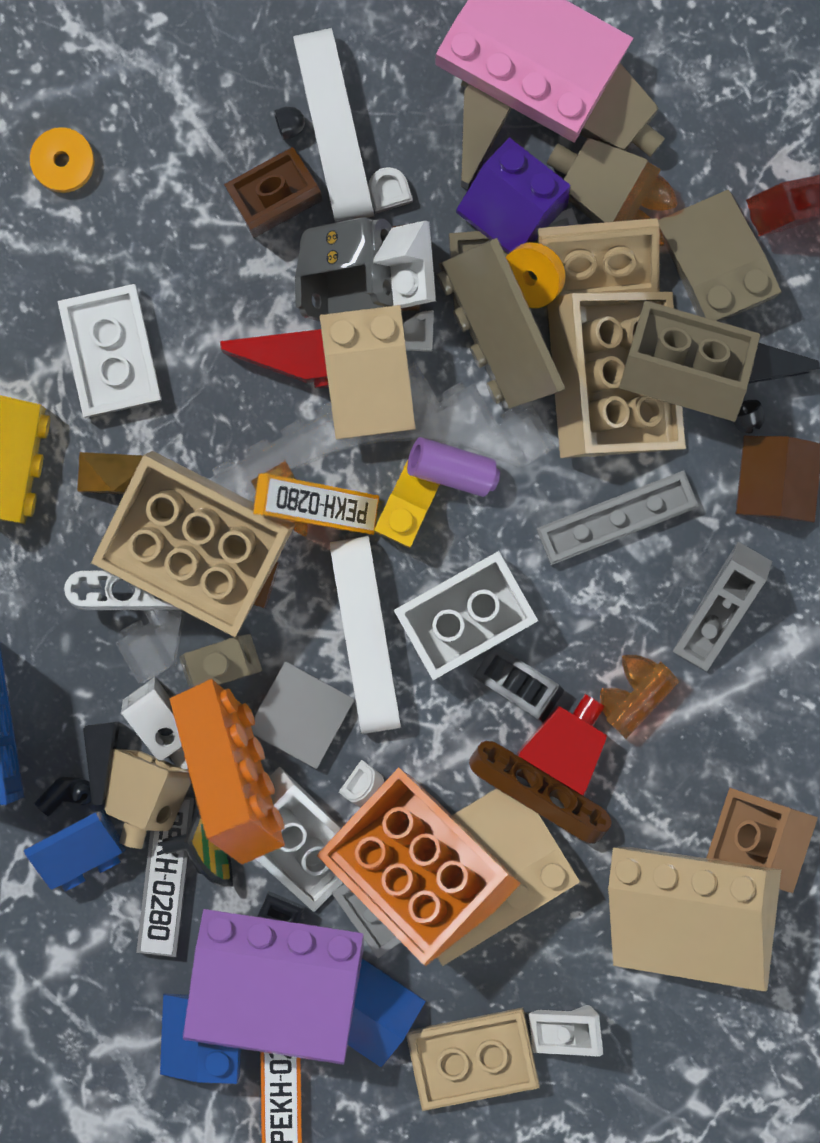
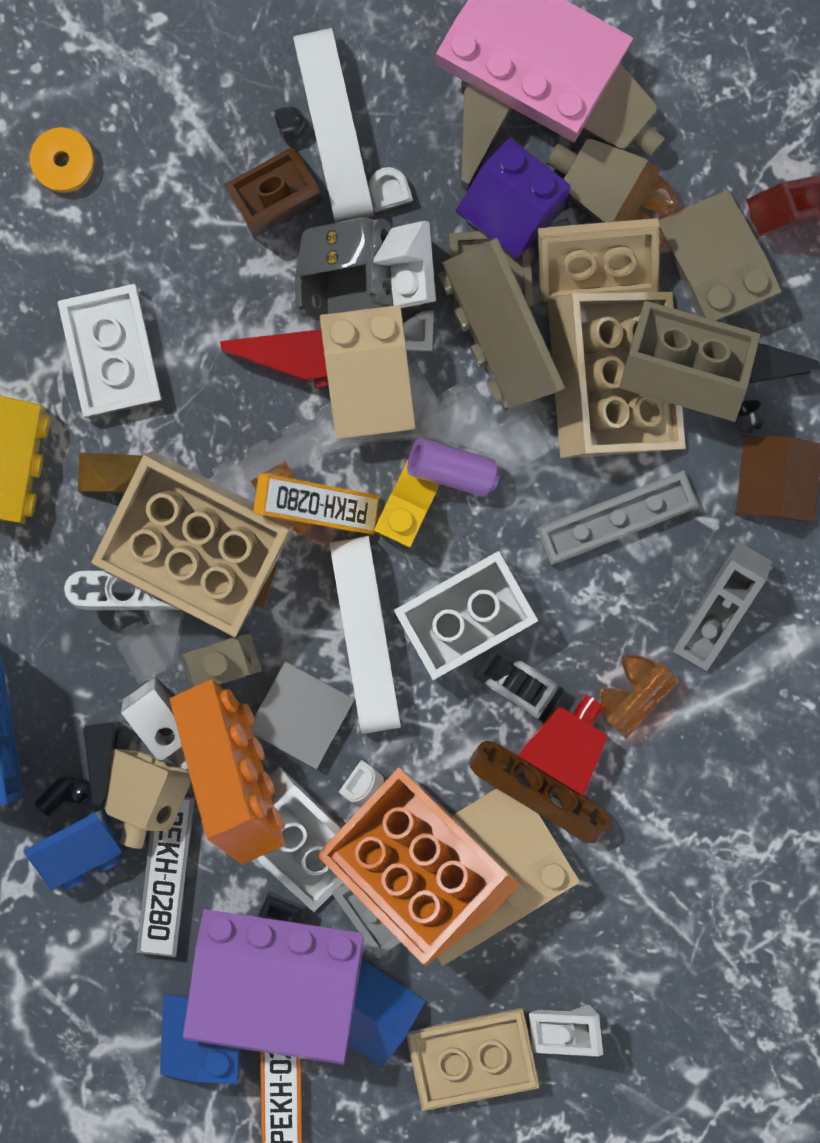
shield [162,806,233,887] -> none
light orange piece [506,242,565,308] -> none
tan slope [608,847,781,992] -> none
medium nougat slope [706,787,818,893] -> none

